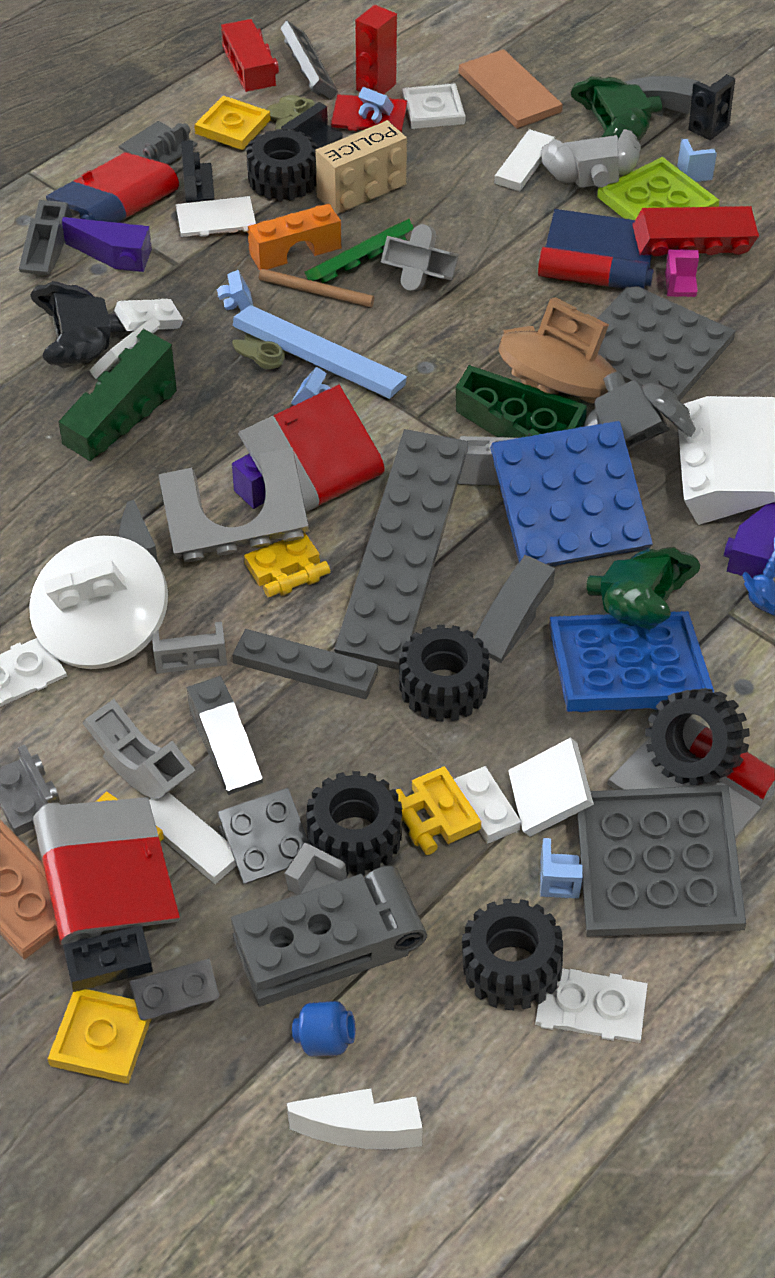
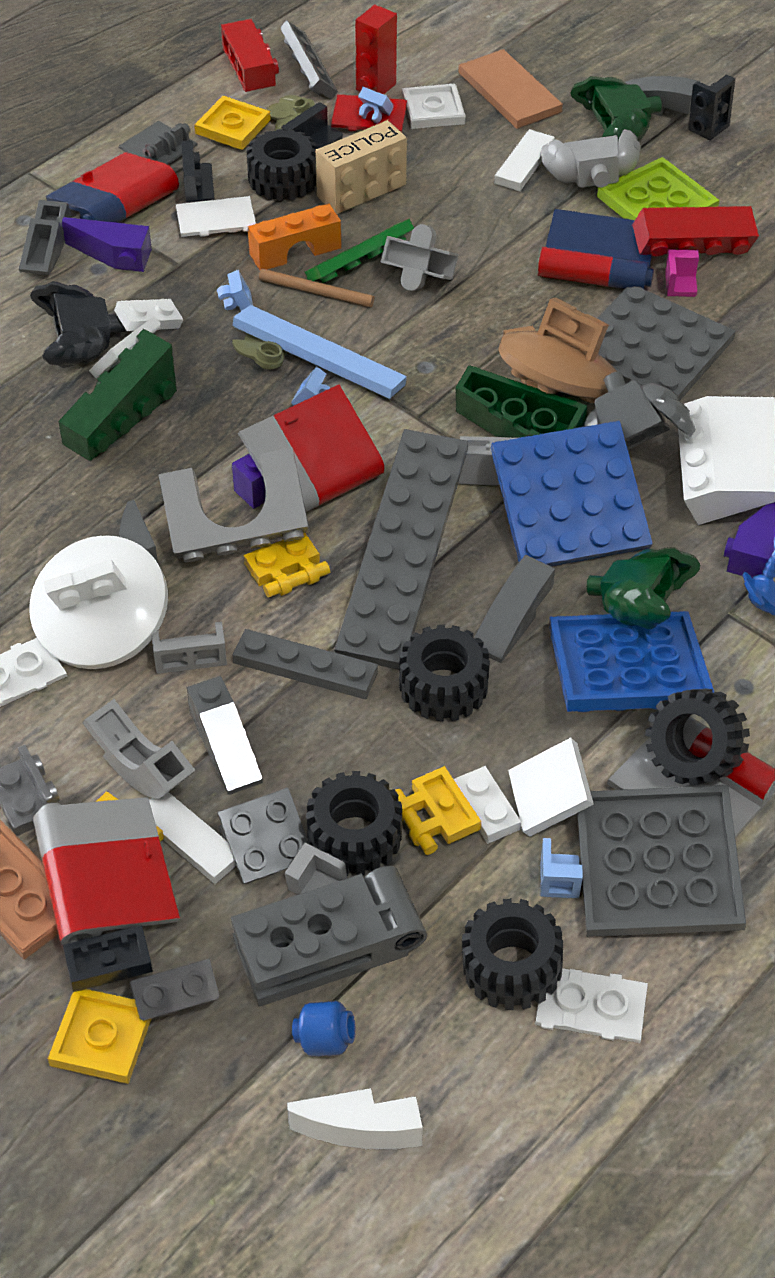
light blue panel [677,139,717,182] -> none

